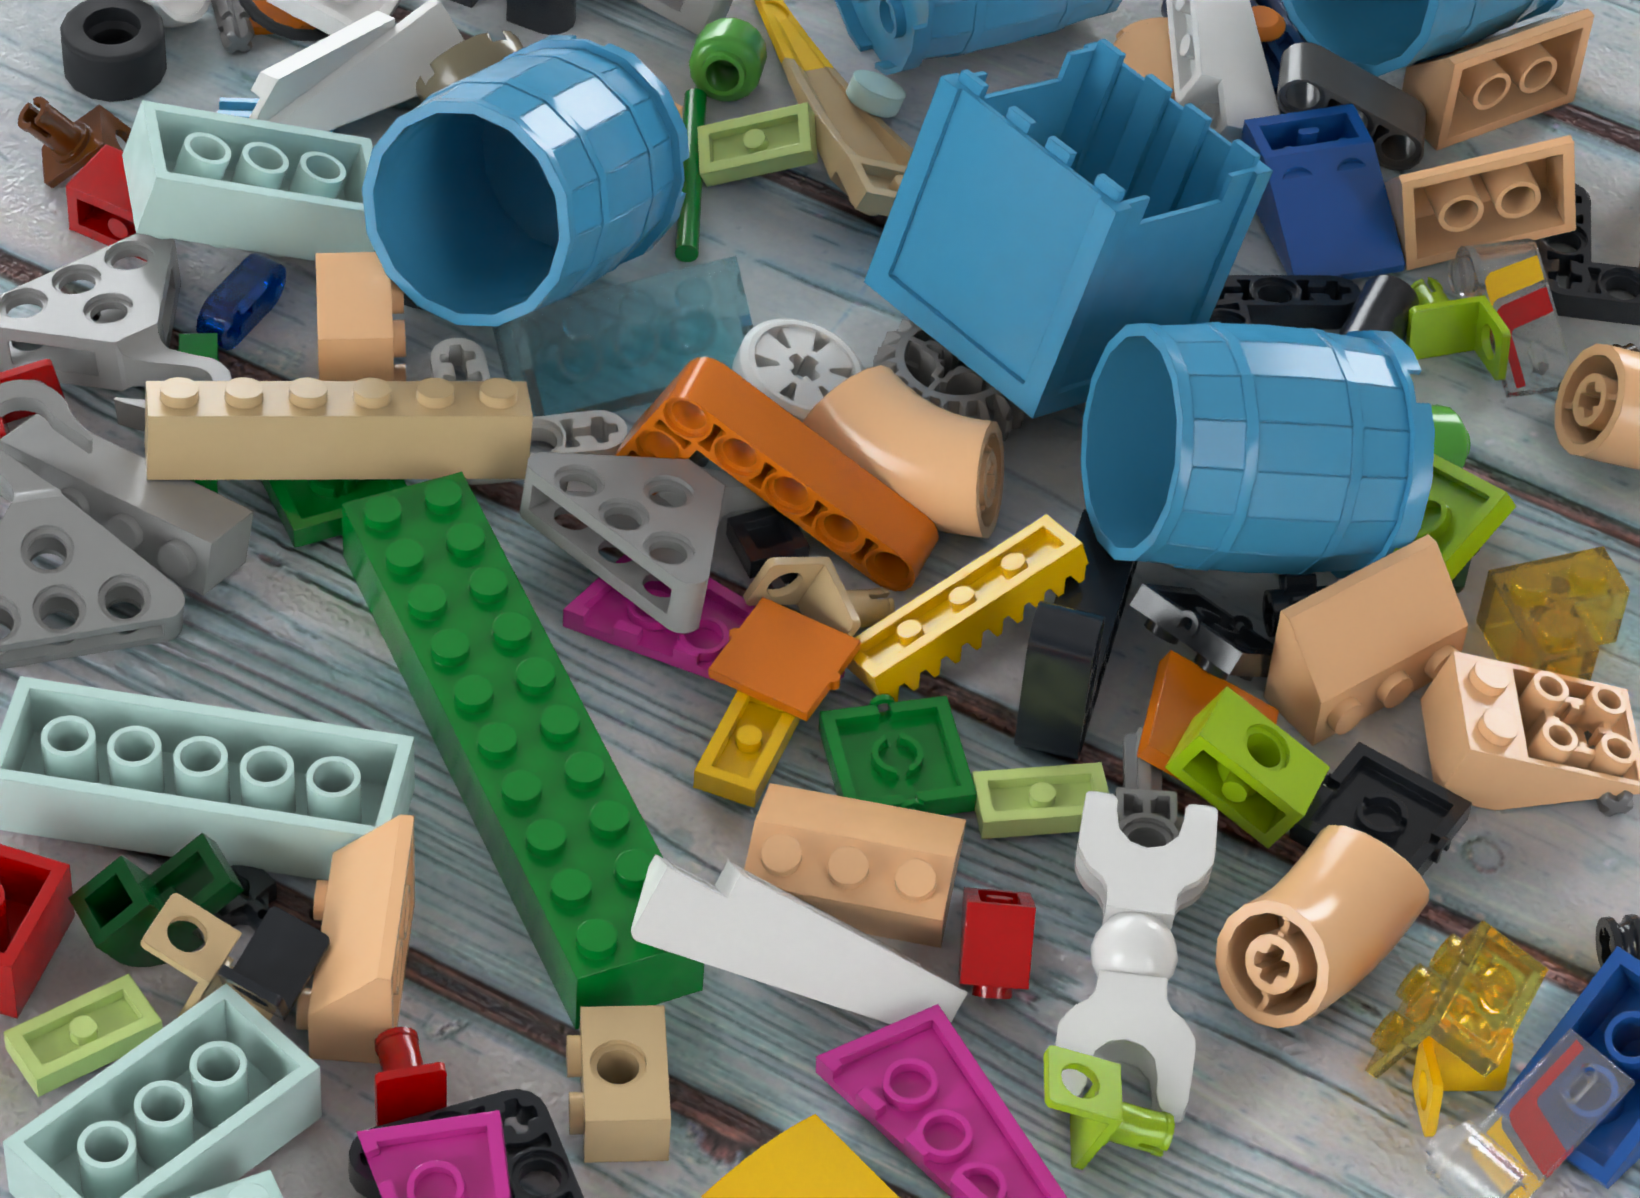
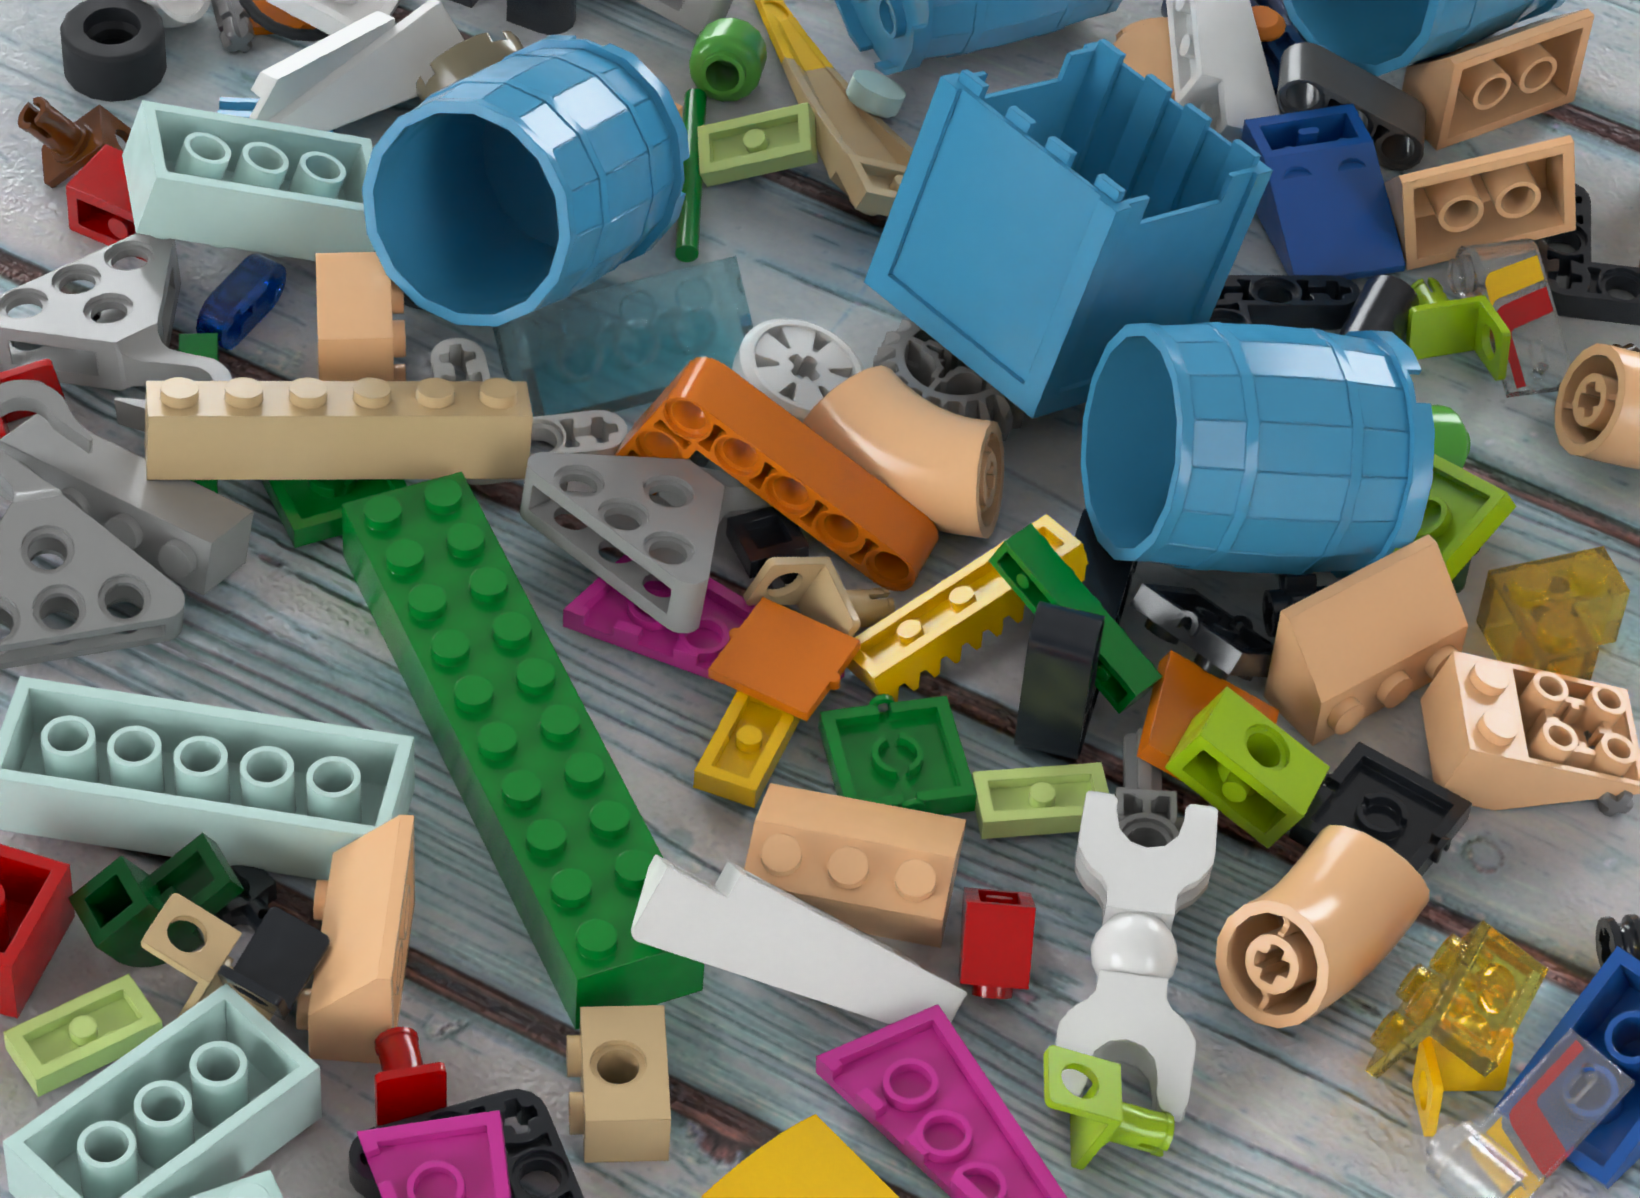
none -> green piece [988,523,1162,714]

